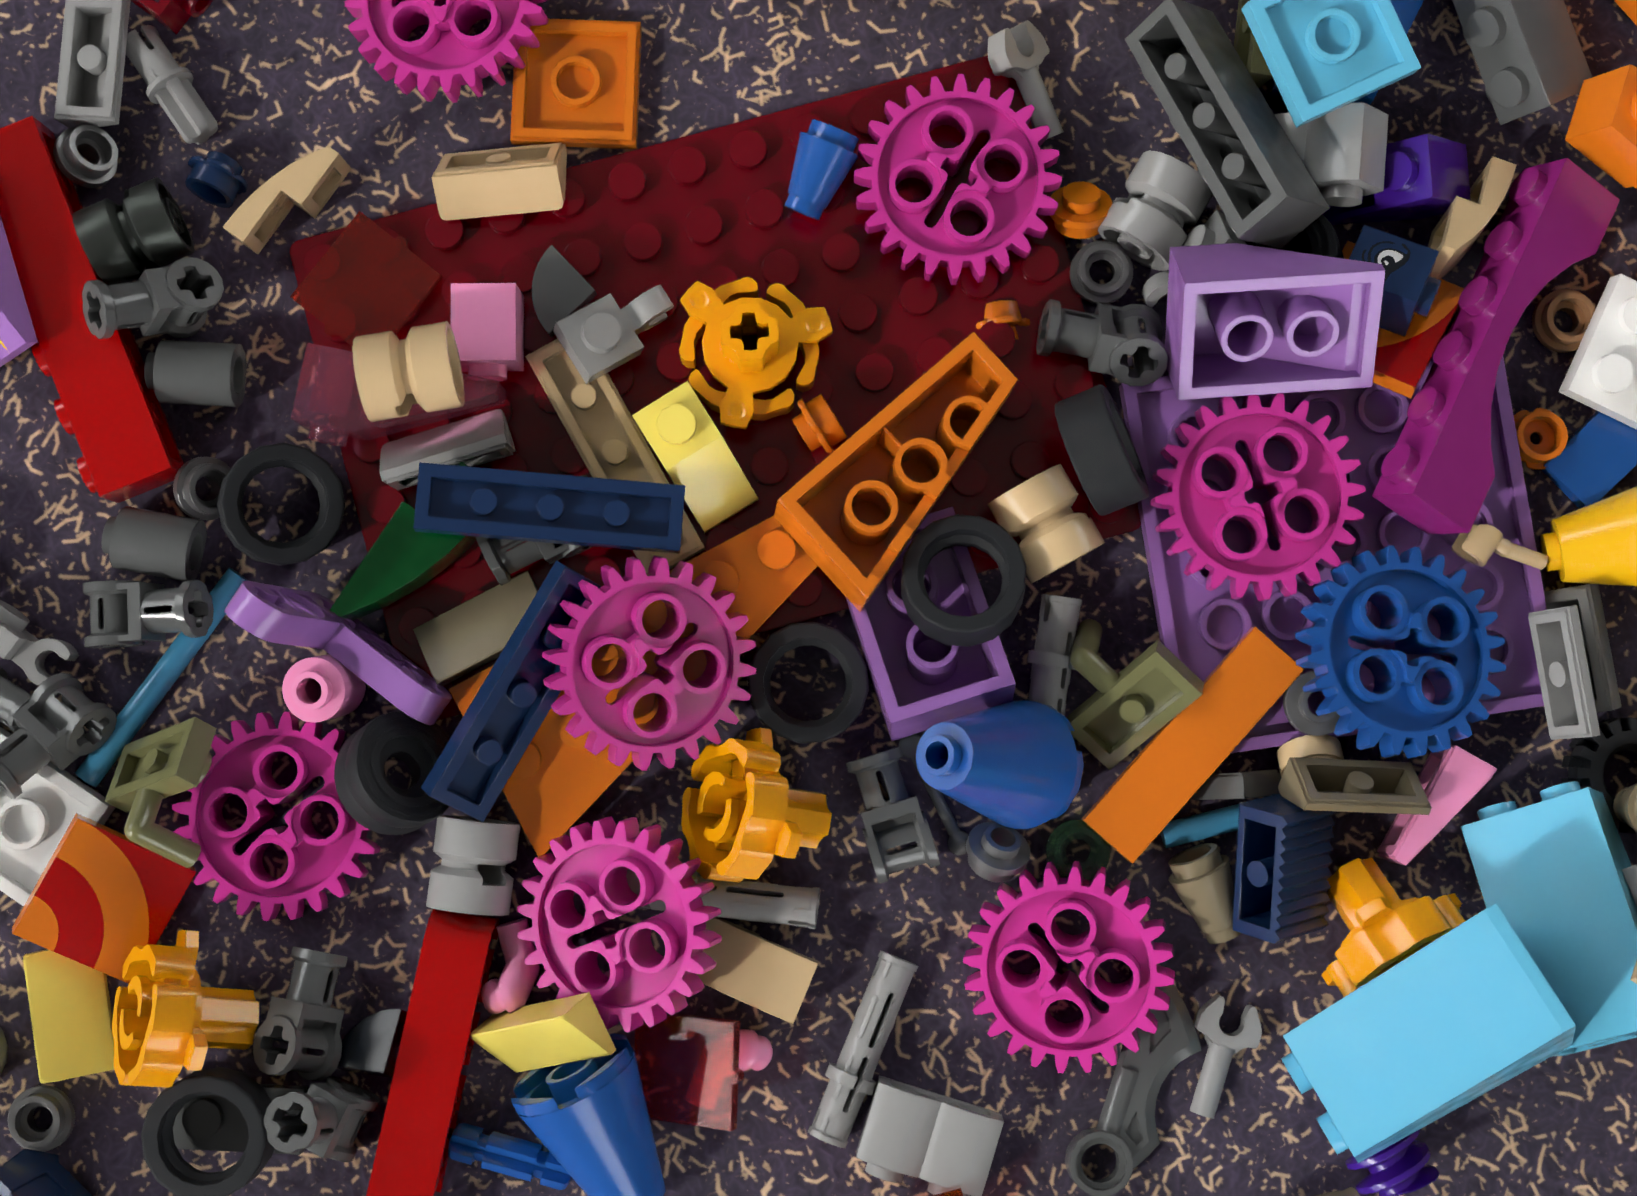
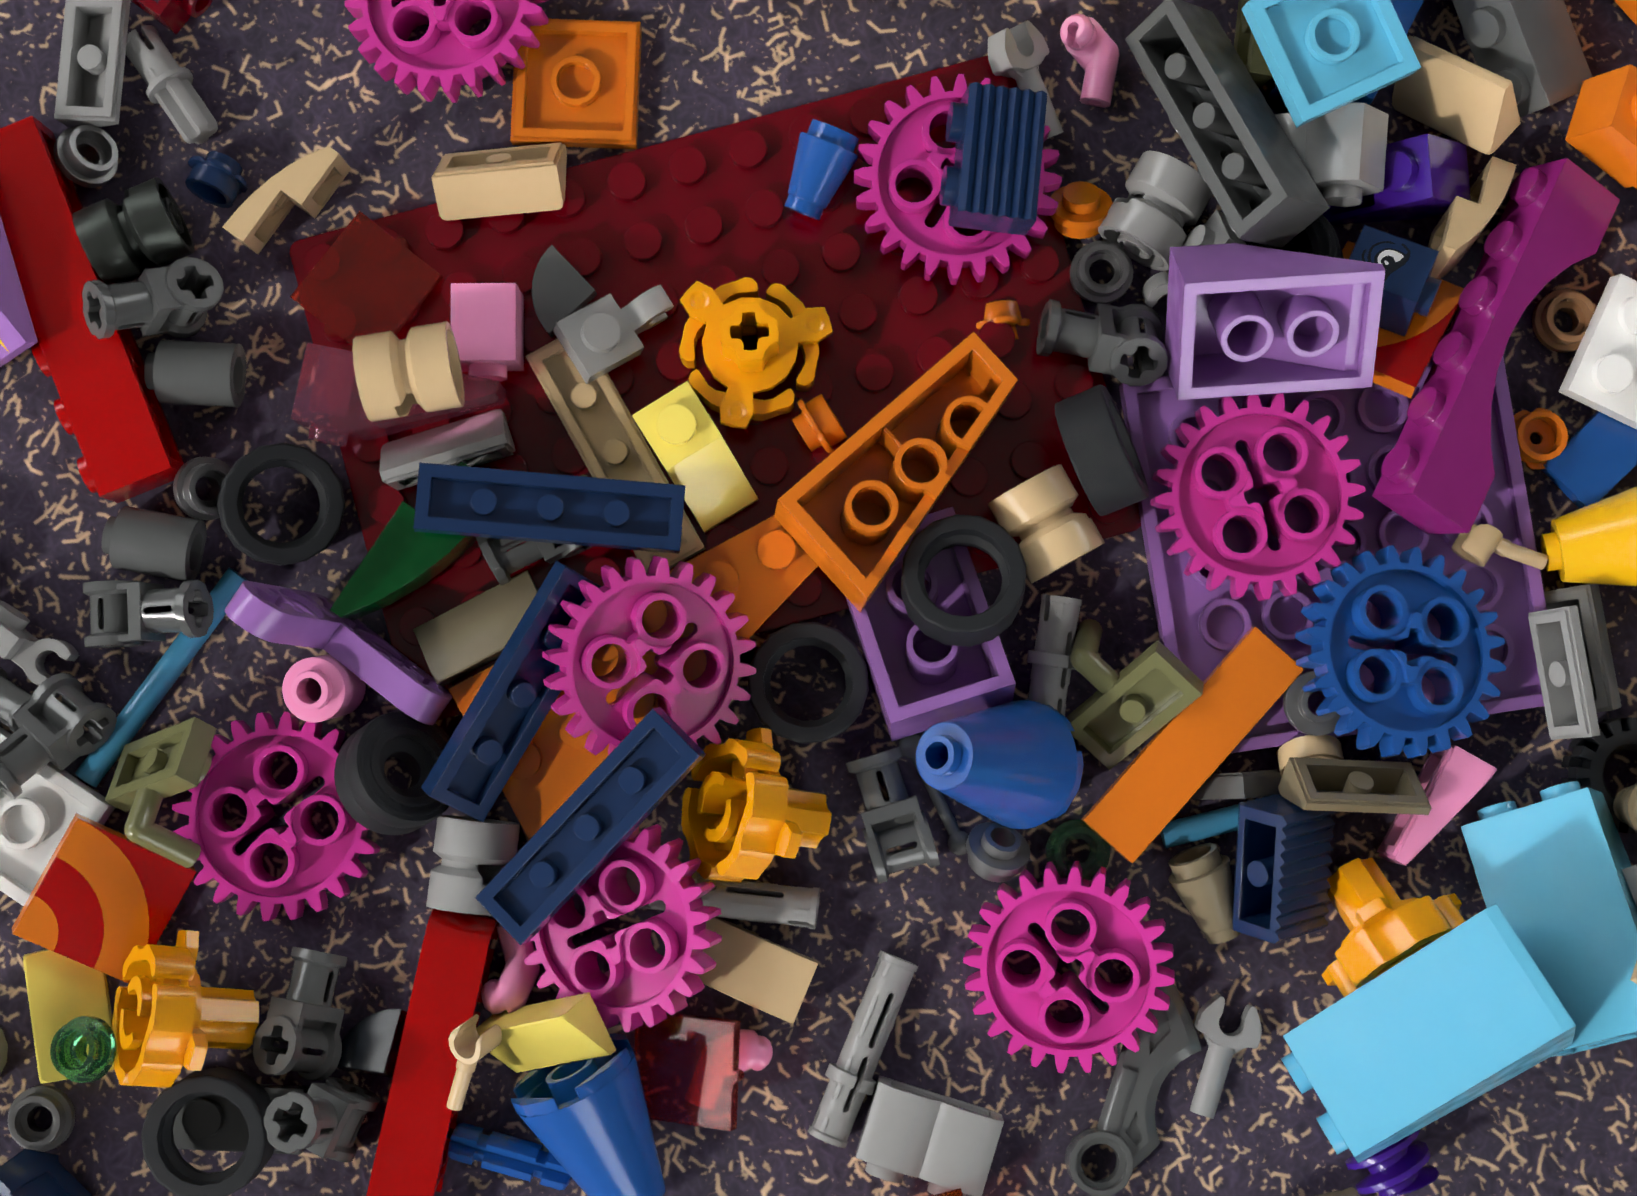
none -> clear green plate [50,1016,116,1083]
none -> tan hand [446,1014,502,1111]
none -> dark blue plate [475,707,706,945]
none -> dark blue brick [940,82,1047,236]
none -> bright pink arm [1060,13,1120,108]
none -> tan slope [1392,35,1521,155]

